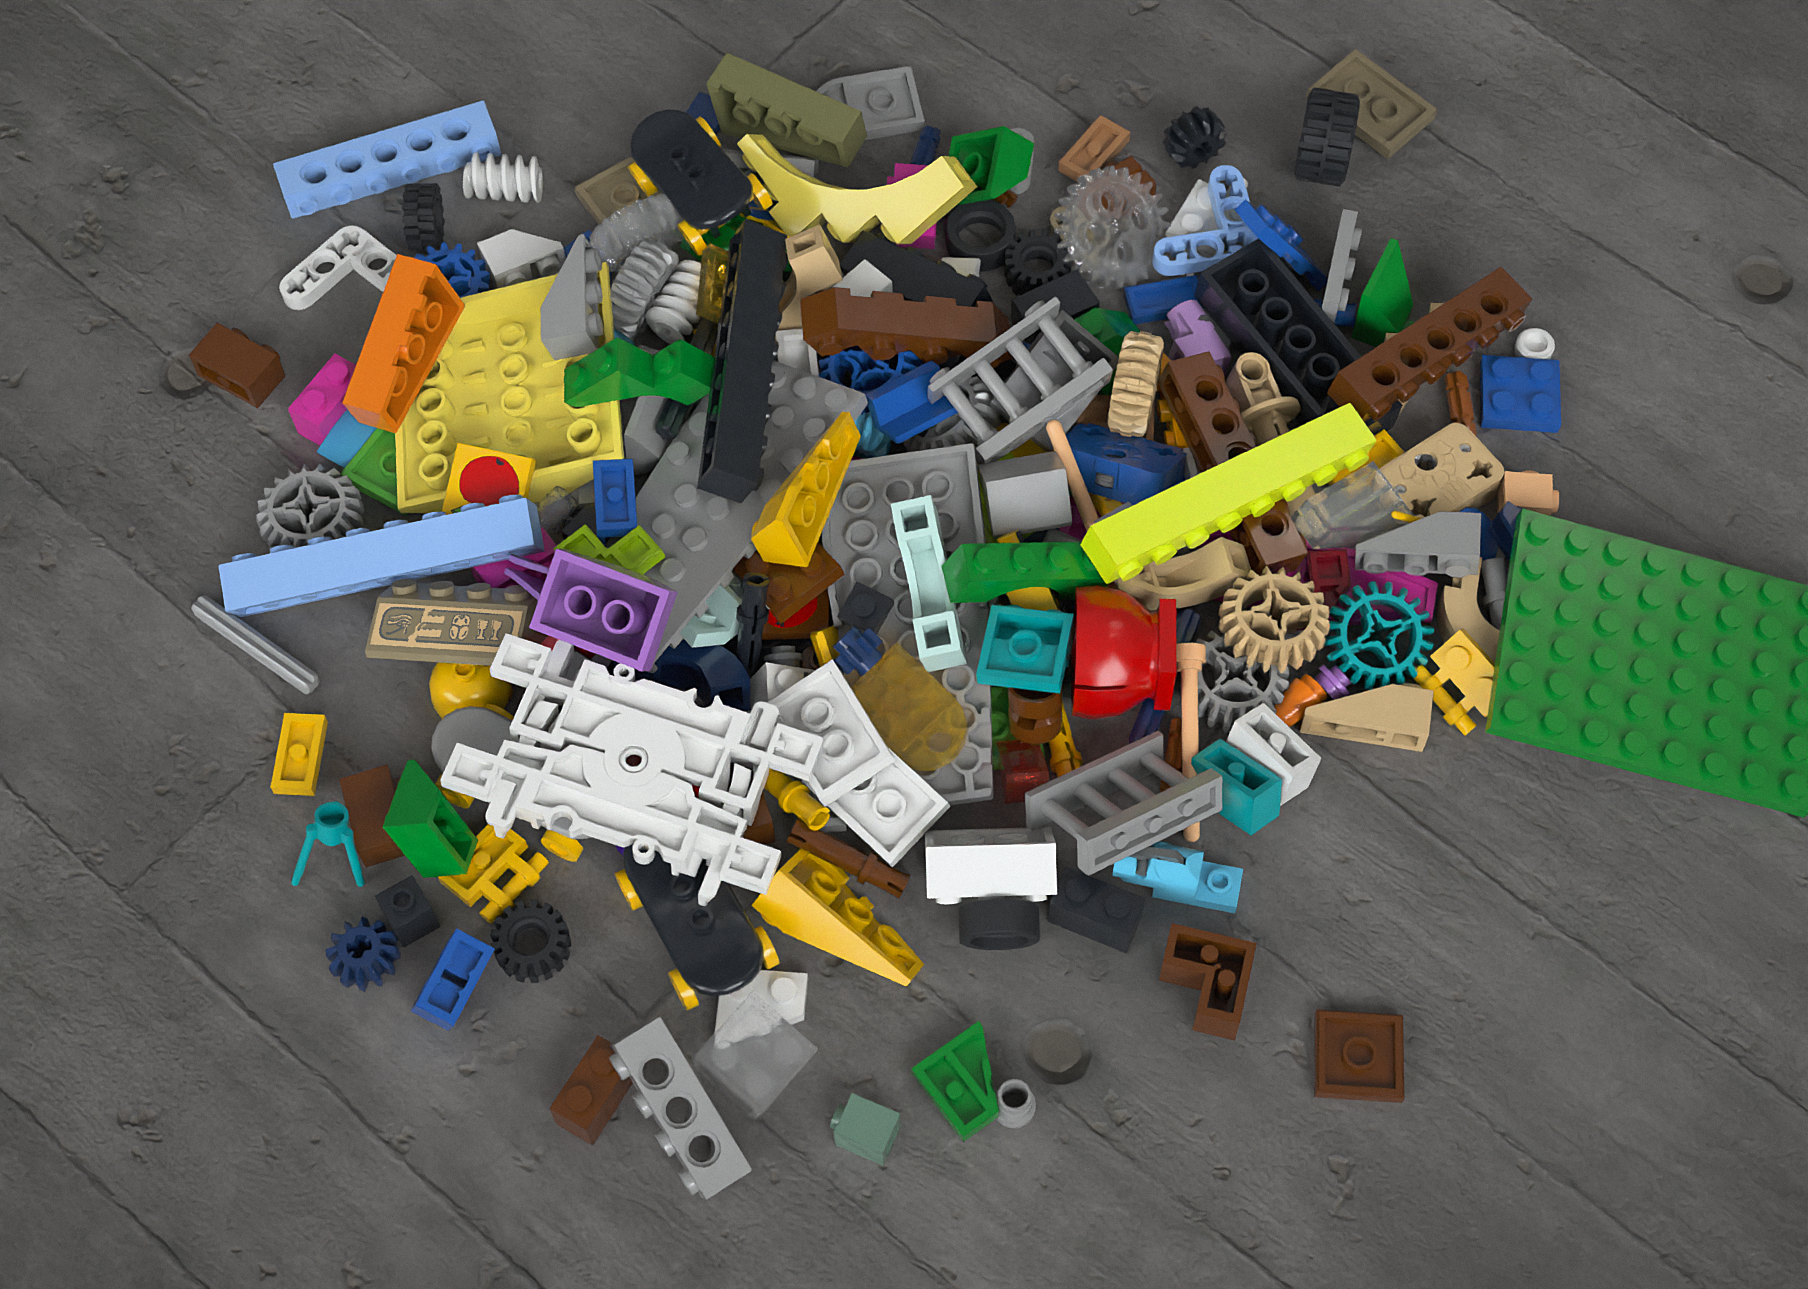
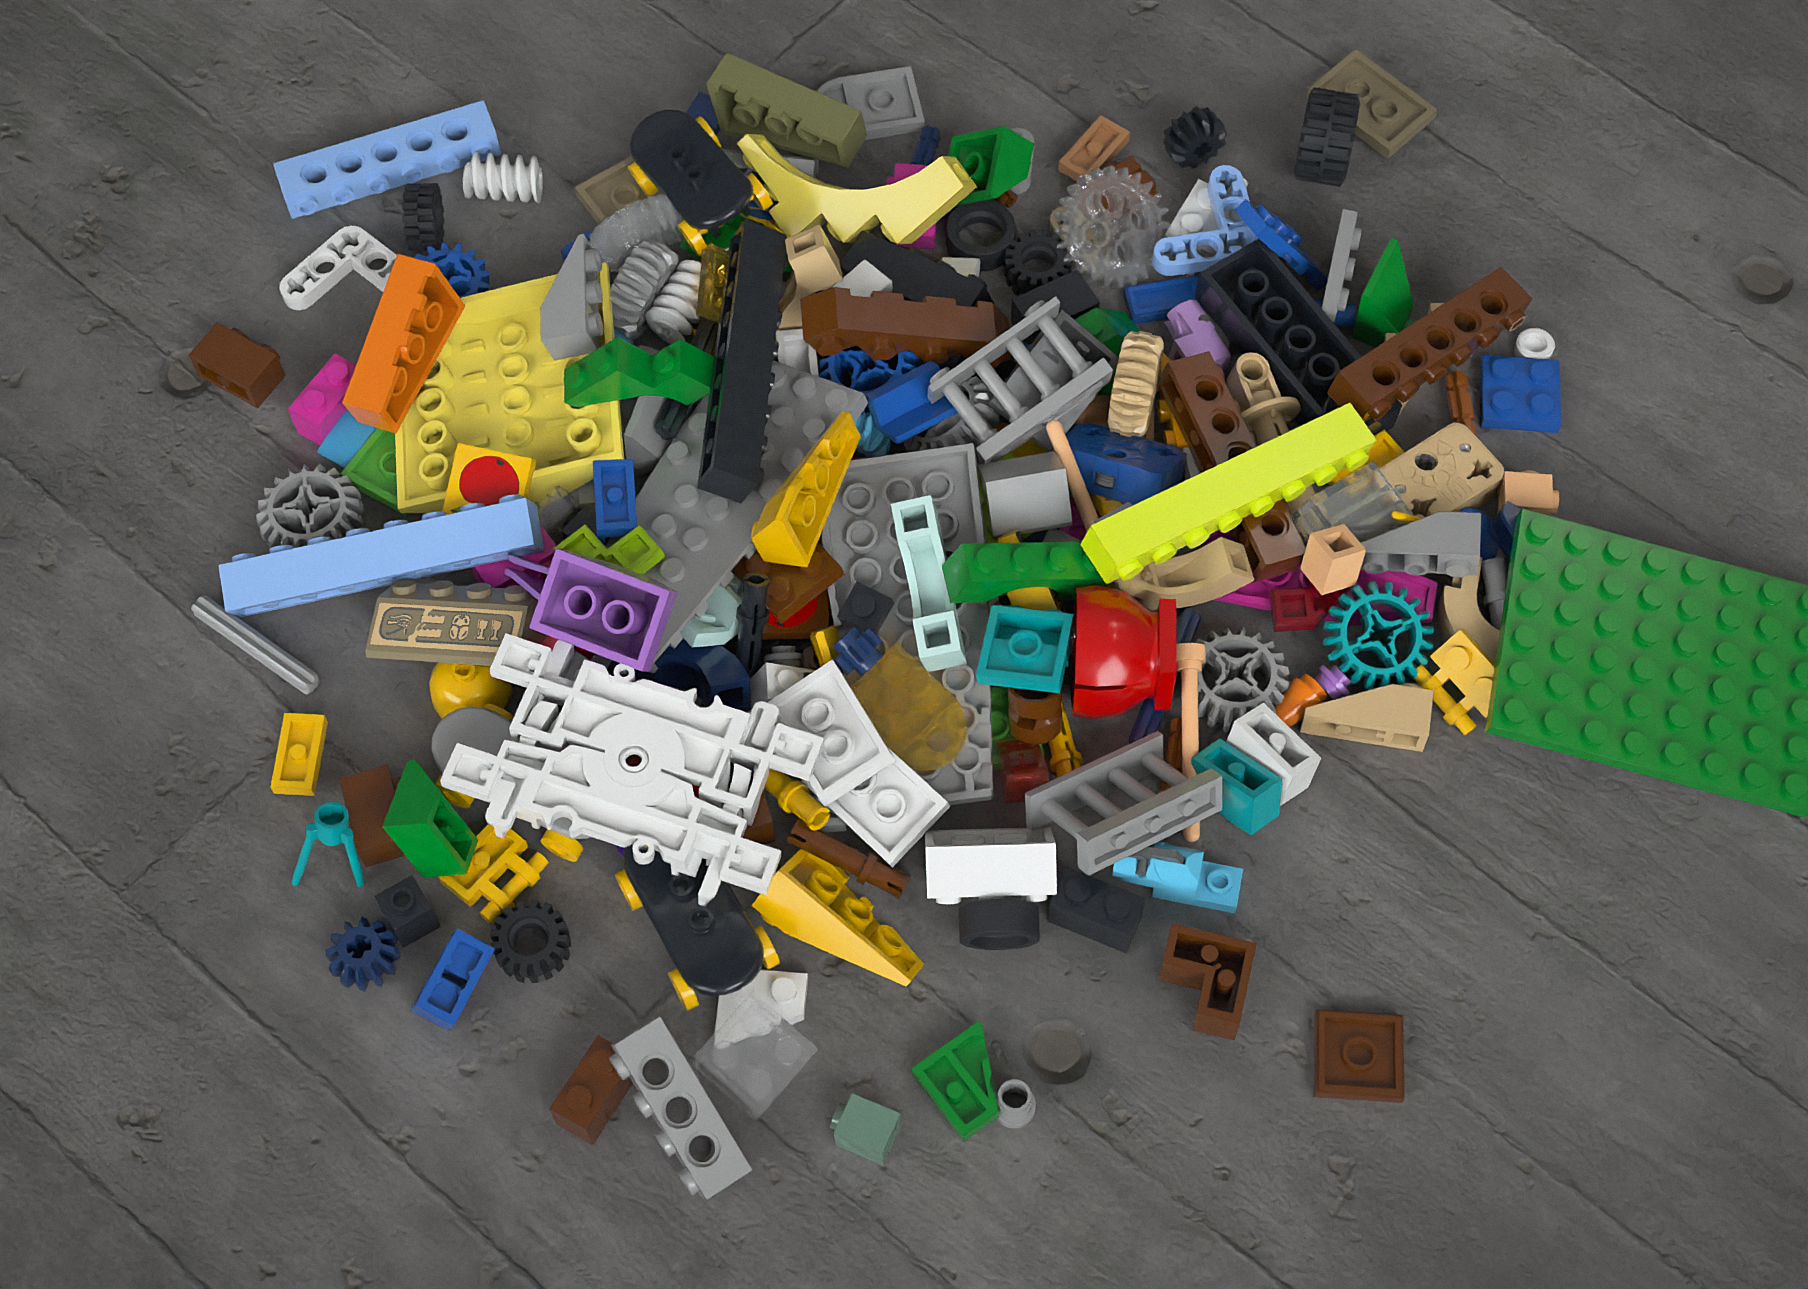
white slope [477,229,566,289] -> none
tan gear [1218,566,1330,674] -> none
none -> light nougat brick [1300,524,1366,595]

